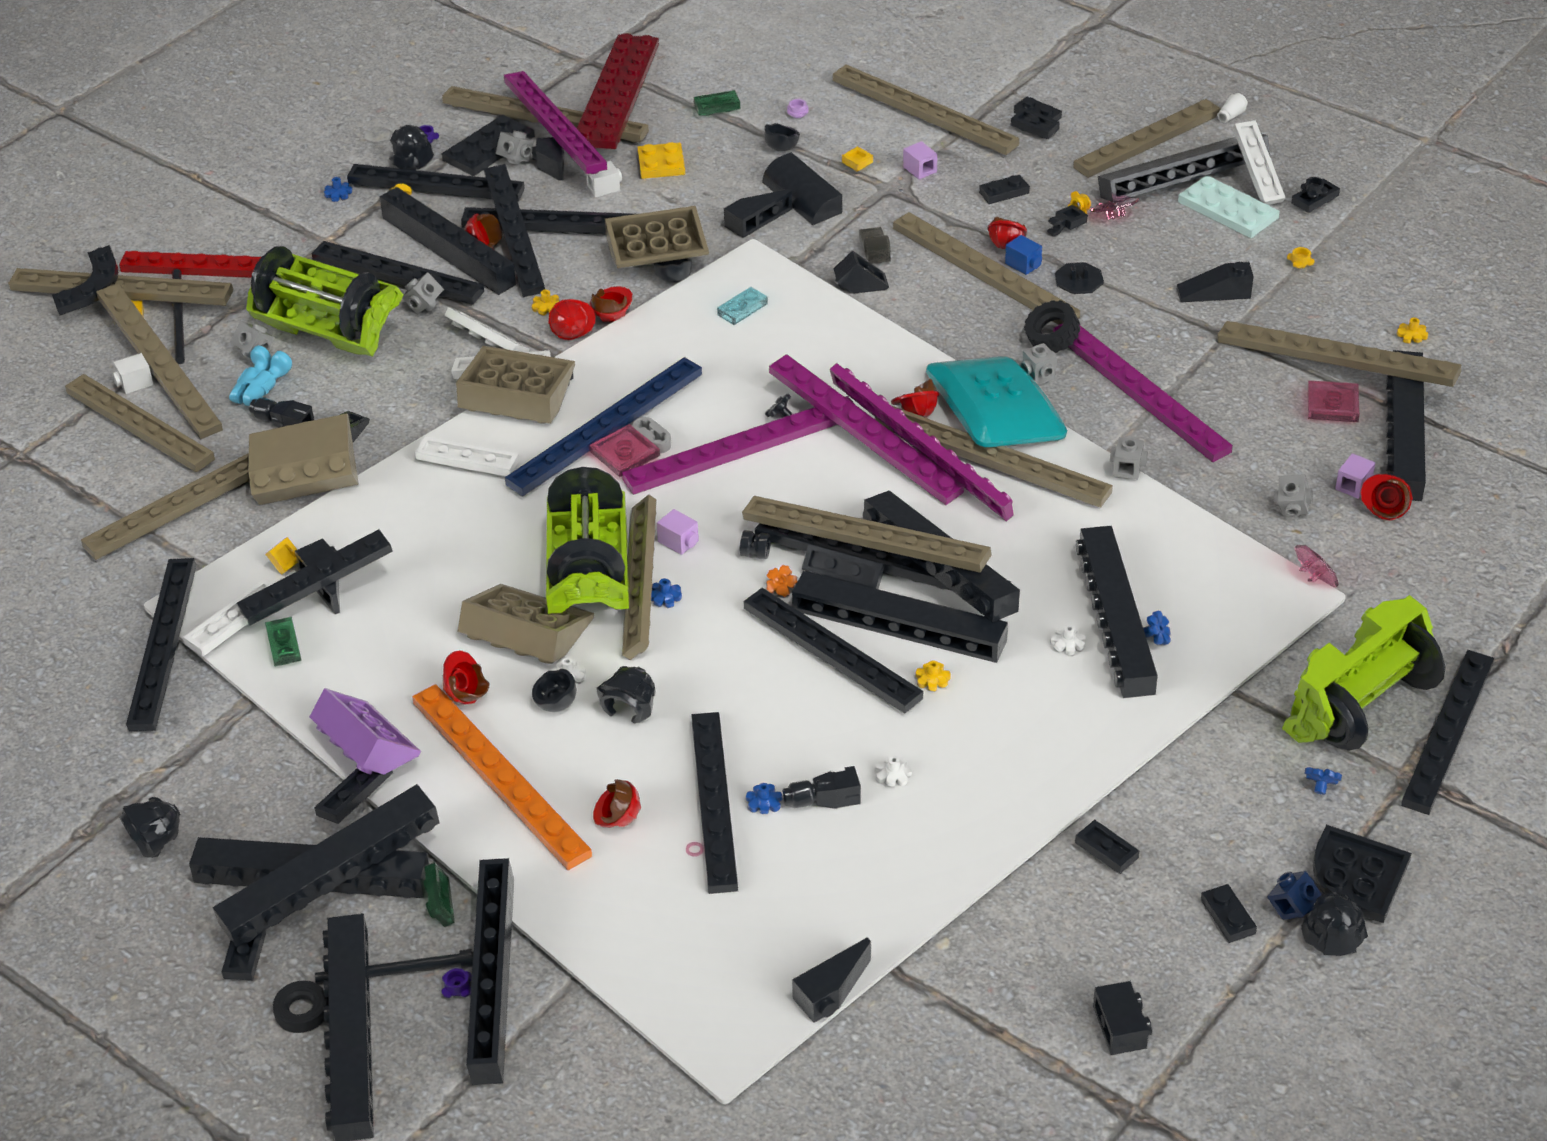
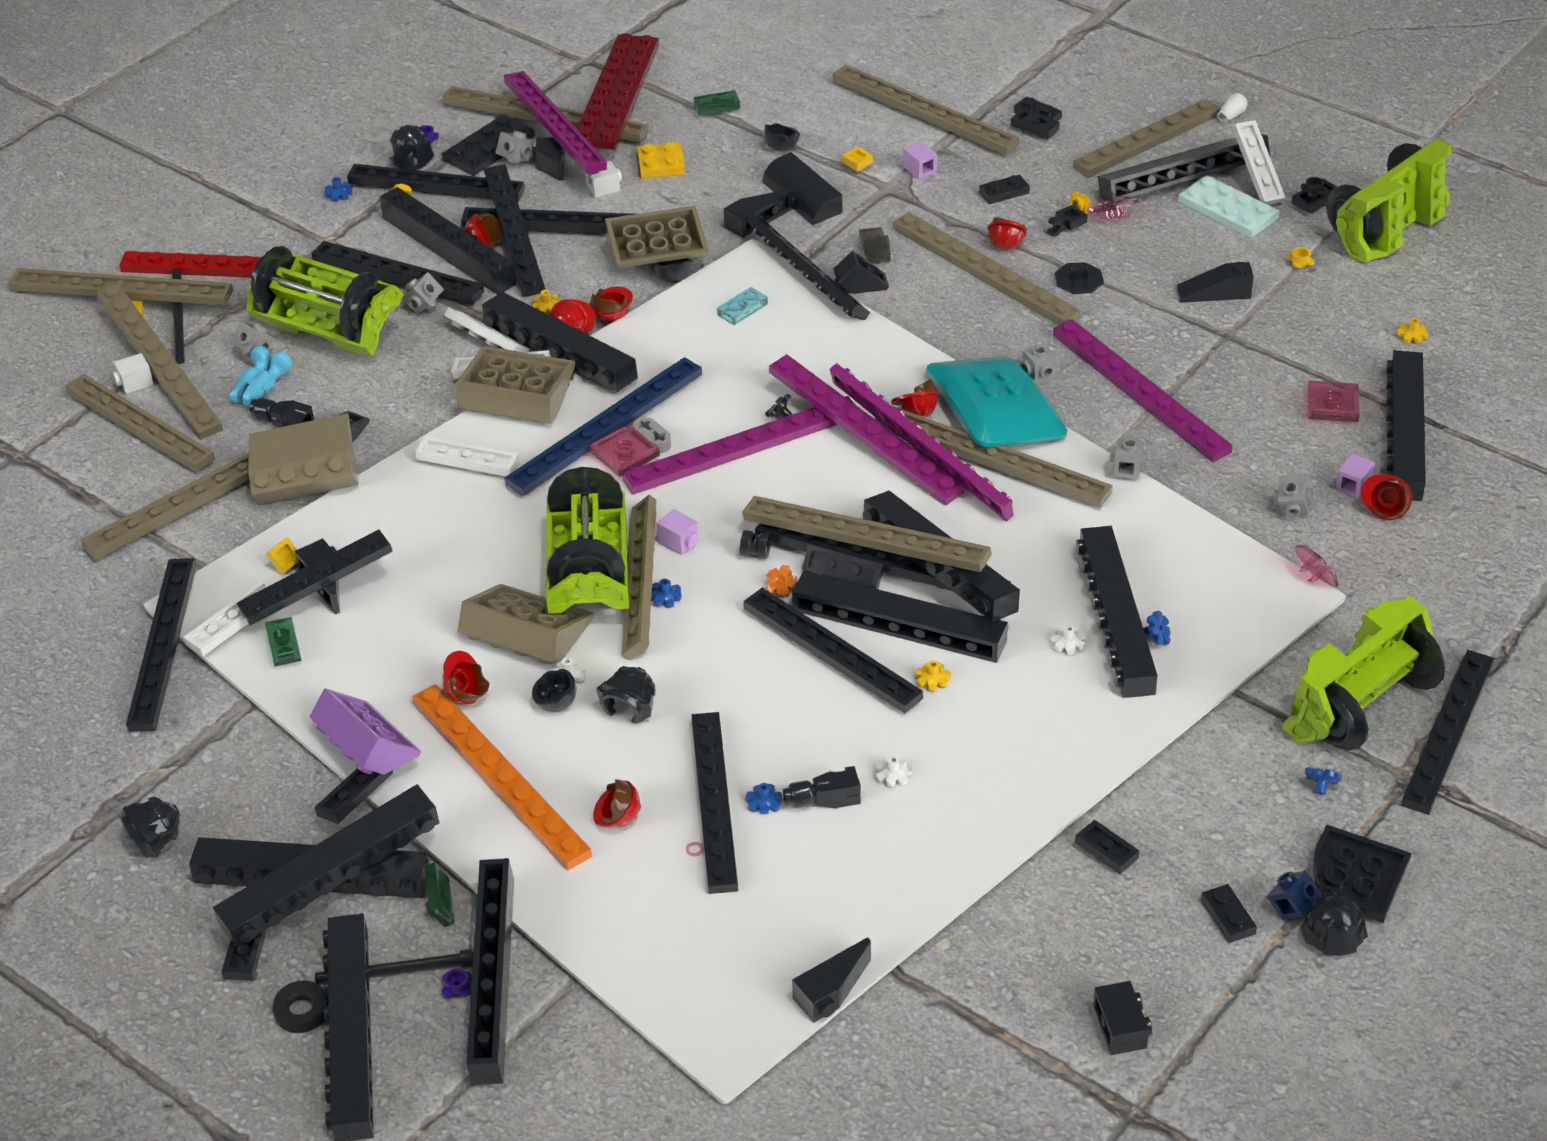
black plate [52,245,118,316] -> none
lavender plate [787,99,809,118] -> none
blue brick [1005,235,1042,275] -> none
black tyre [1024,300,1081,353] -> none
dark tan plate [1217,321,1461,387] -> none
none -> black brick [482,291,638,392]
none -> black plate [746,213,870,320]
none -> lime piece [1326,139,1452,263]

